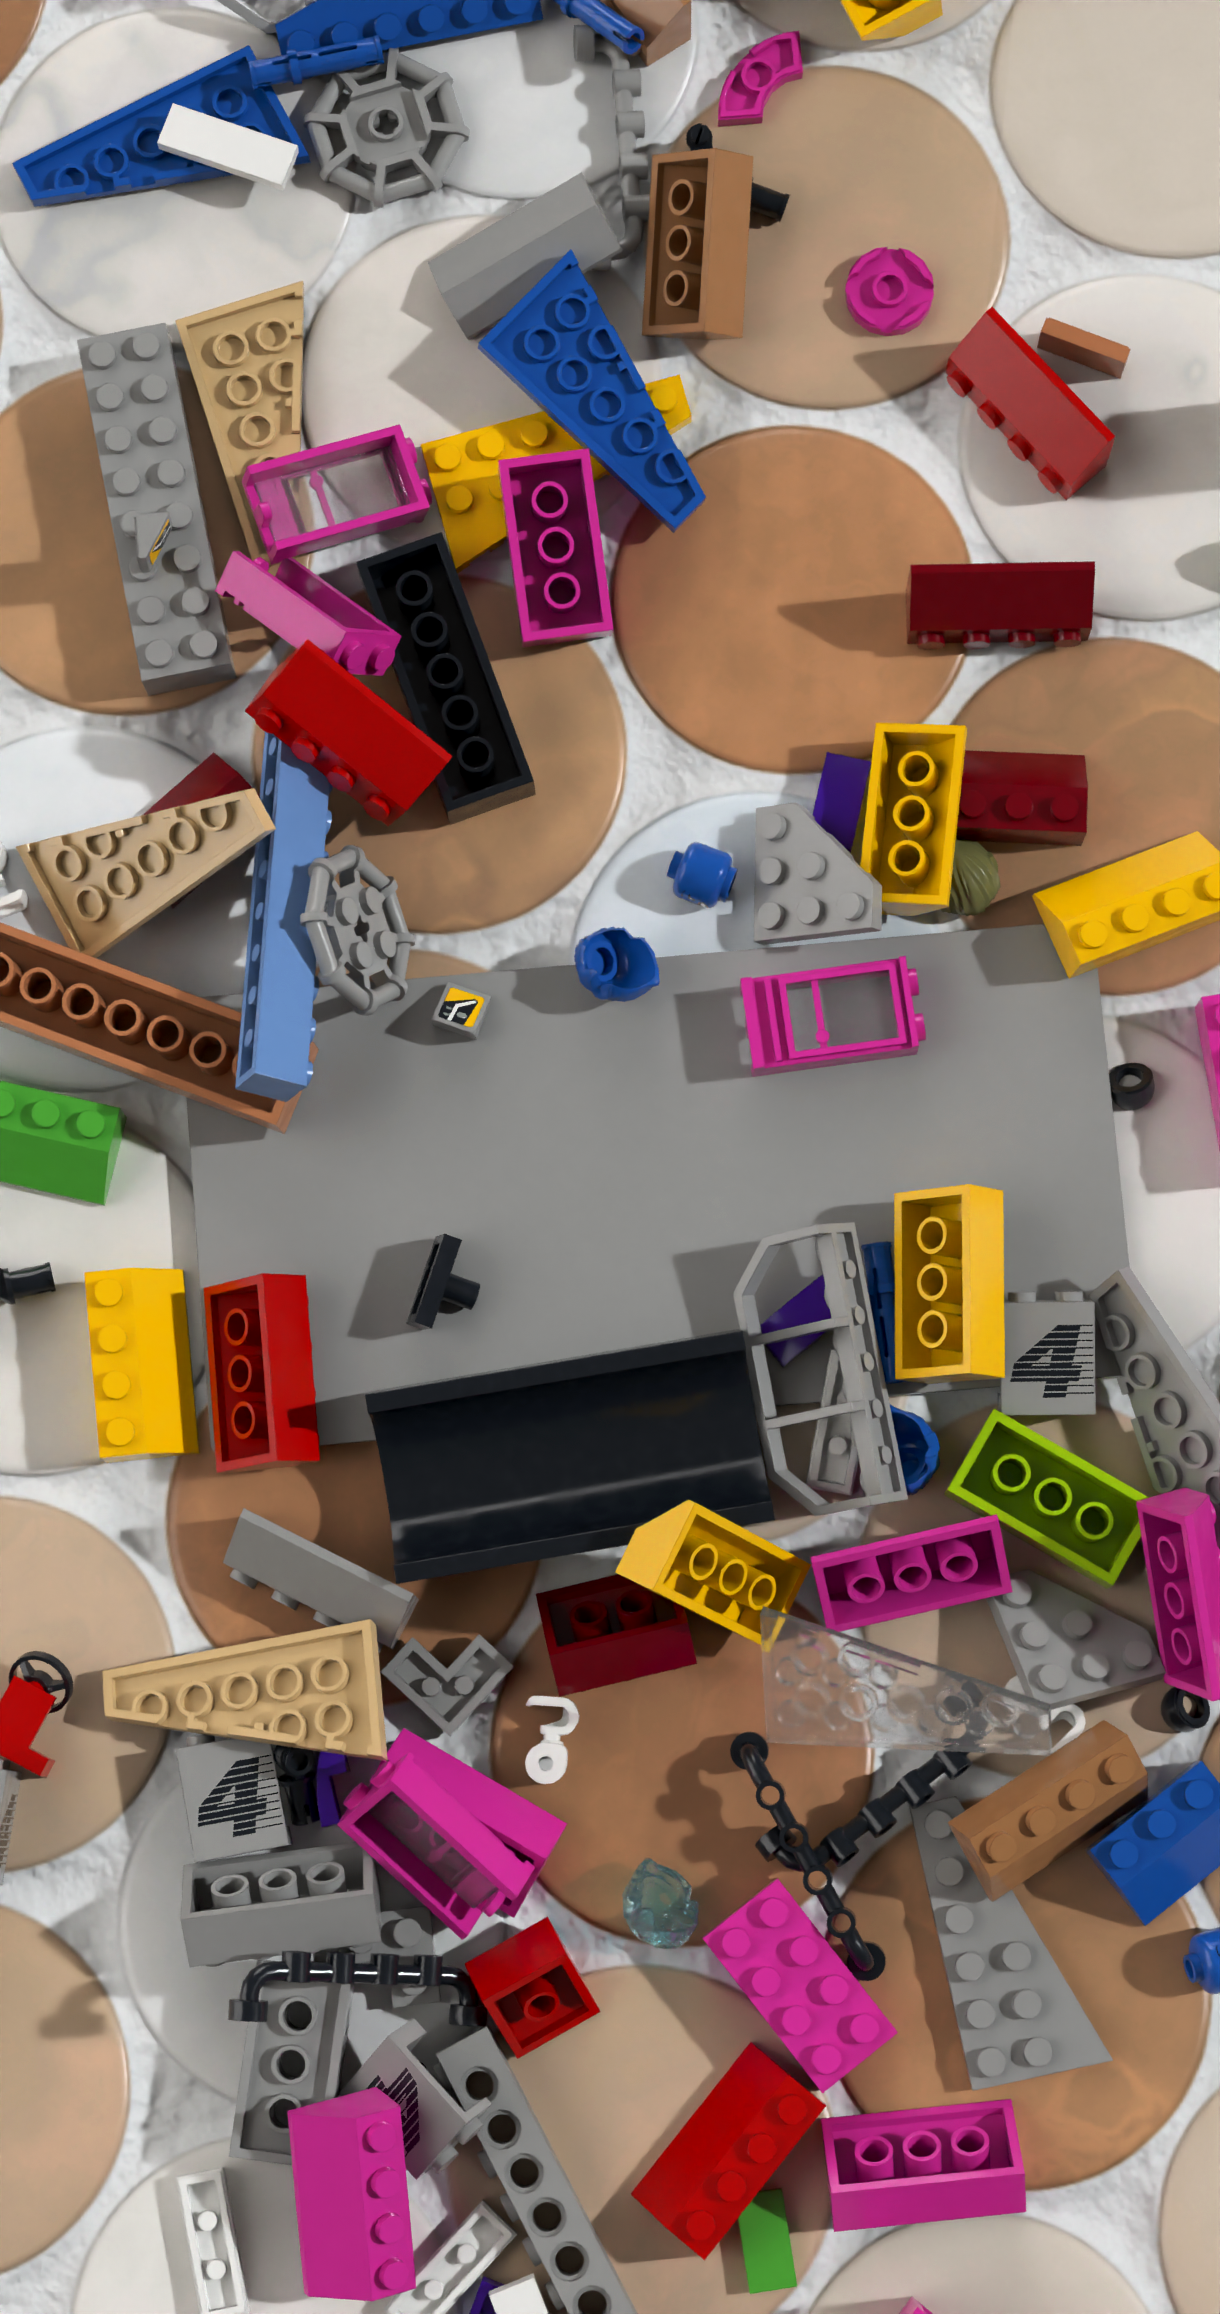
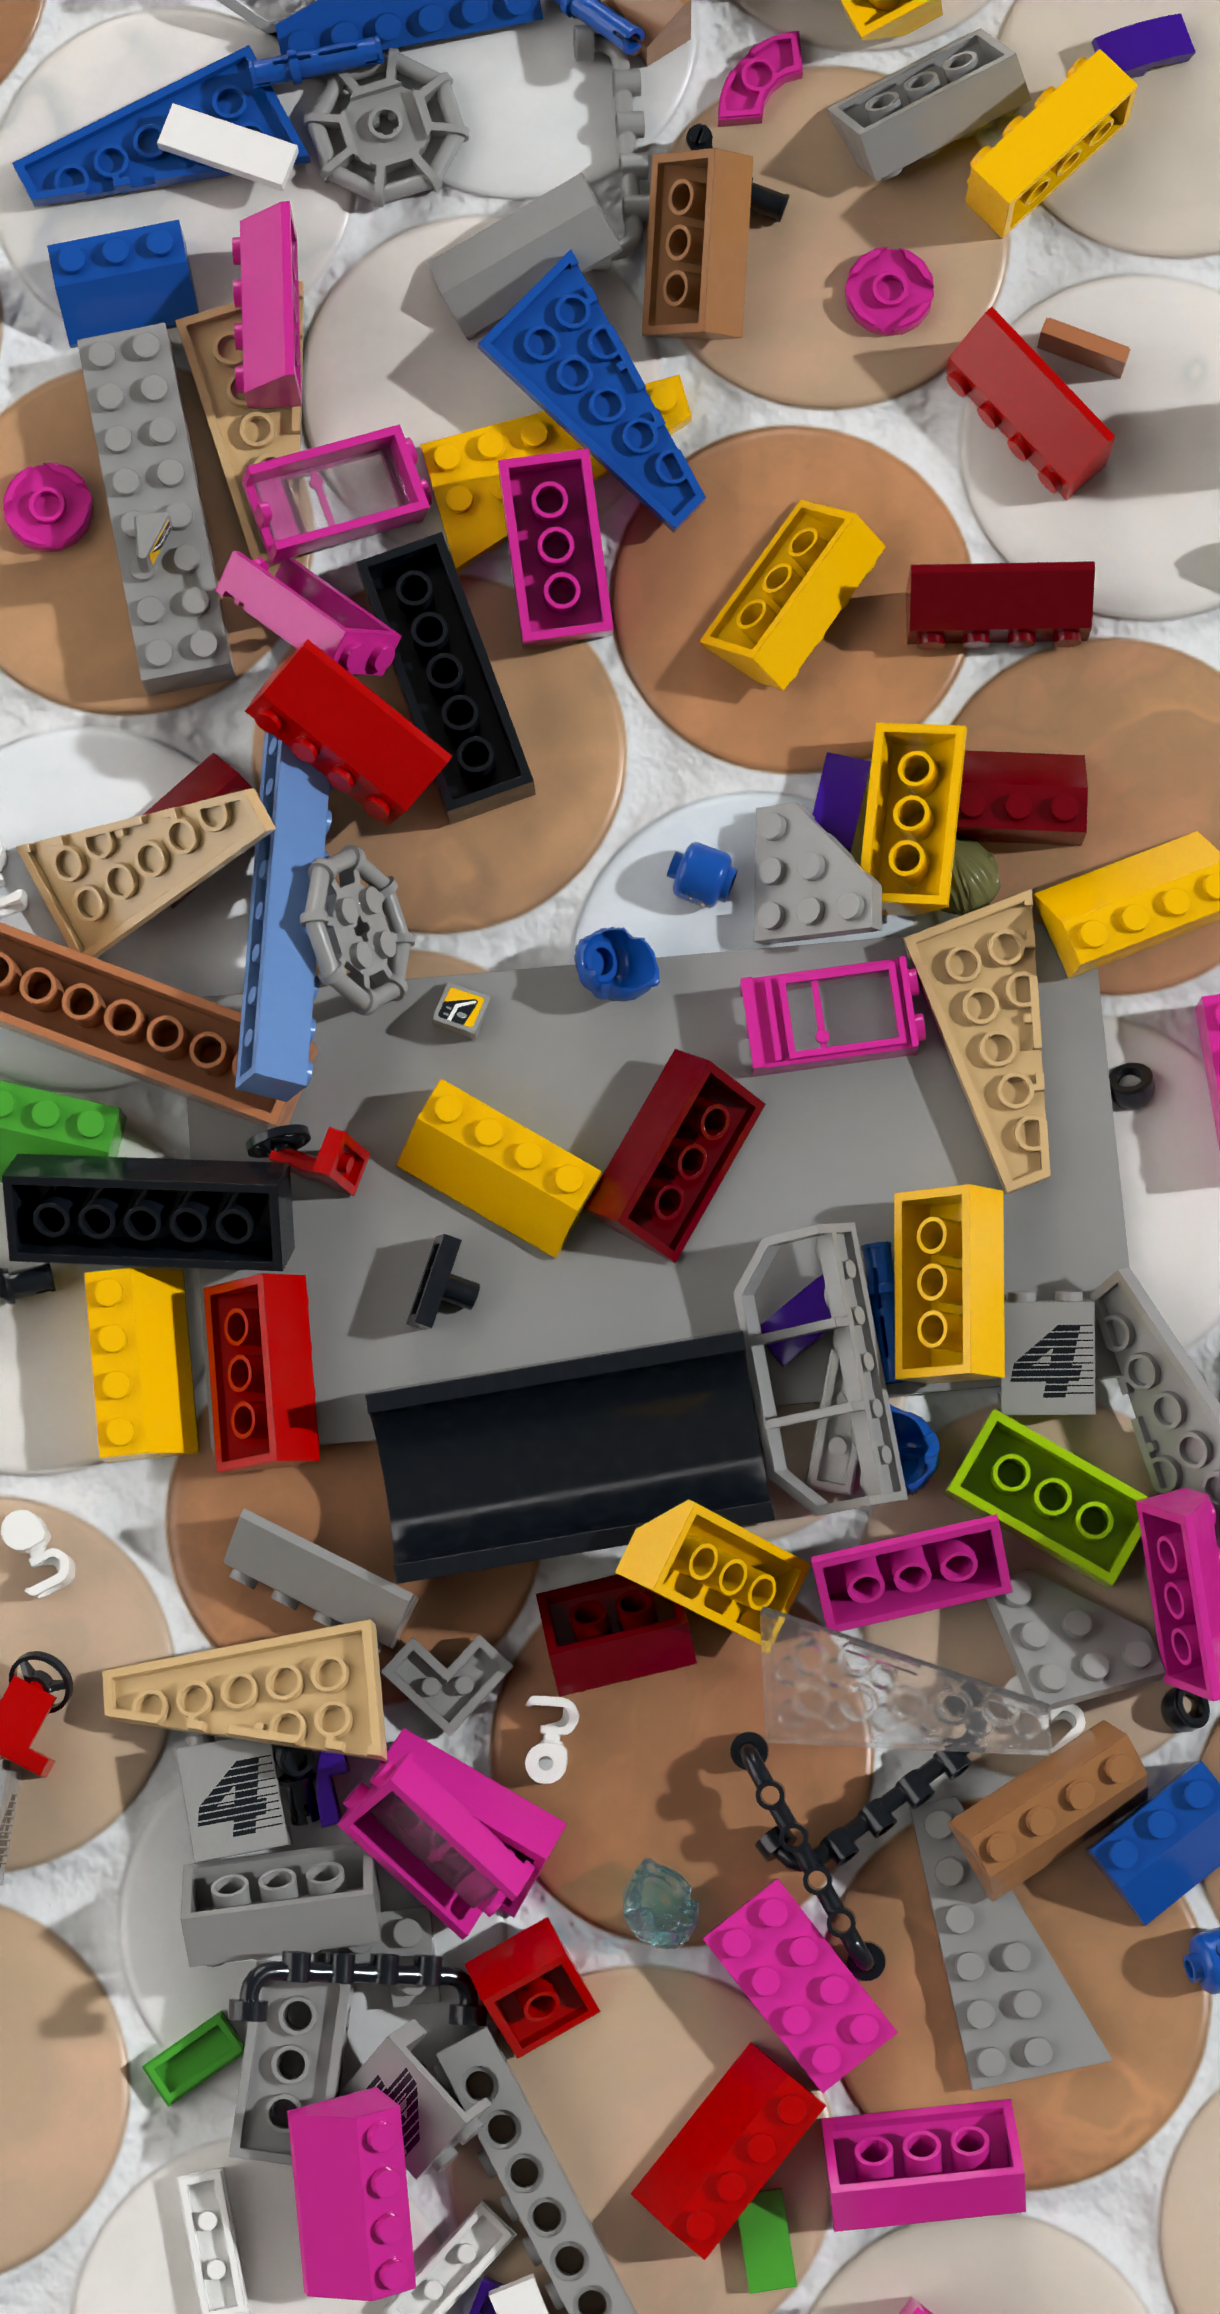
none -> white leg [1,1509,76,1599]
none -> black brick [2,1154,295,1271]
none -> dark pink tile [3,462,94,552]
none -> blue slope [47,219,199,348]
none -> bright green tile [142,2011,245,2107]
none -> dark pink slope [232,201,302,408]
none -> red piece [246,1124,370,1197]
none -> yellow slope [396,1079,602,1259]
none -> dark red slope [584,1049,766,1263]
none -> yellow slope [699,499,886,691]
none -> light grey slope [826,28,1031,181]
none -> tan wing [902,889,1051,1195]
none -> yellow brick [965,49,1138,239]
none -> dark purple slope [1091,13,1196,78]

